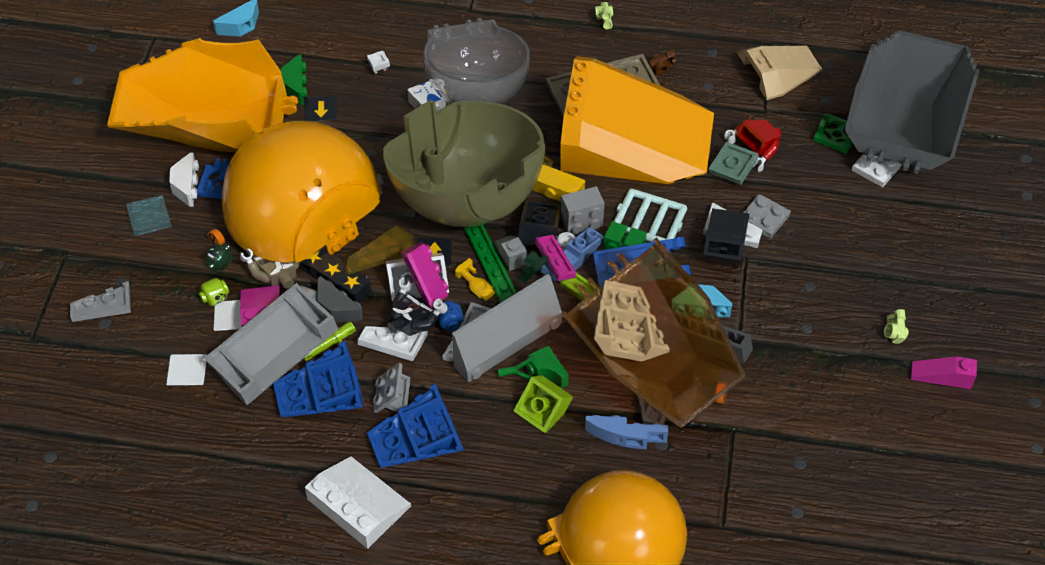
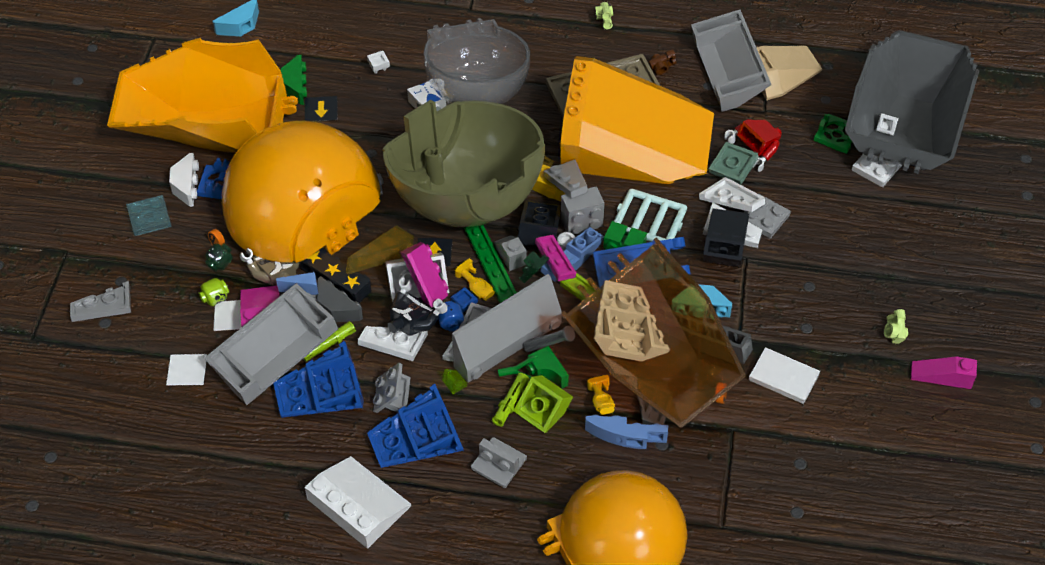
none -> medium blue slope [276,272,318,295]
none -> clear neon green slope [442,369,468,394]
none -> blue tile [450,287,478,312]
none -> light grey bracket [471,437,527,488]
none -> lime pin [492,373,529,427]
none -> dark grey axle [523,326,575,352]
none -> light grey wing [544,160,588,198]
none -> yellow piece [587,375,615,415]
none -> light grey slope [691,10,771,112]
none -> white wing [699,177,765,212]
none -> white tile [749,347,820,404]
none -> white slope [876,113,899,135]

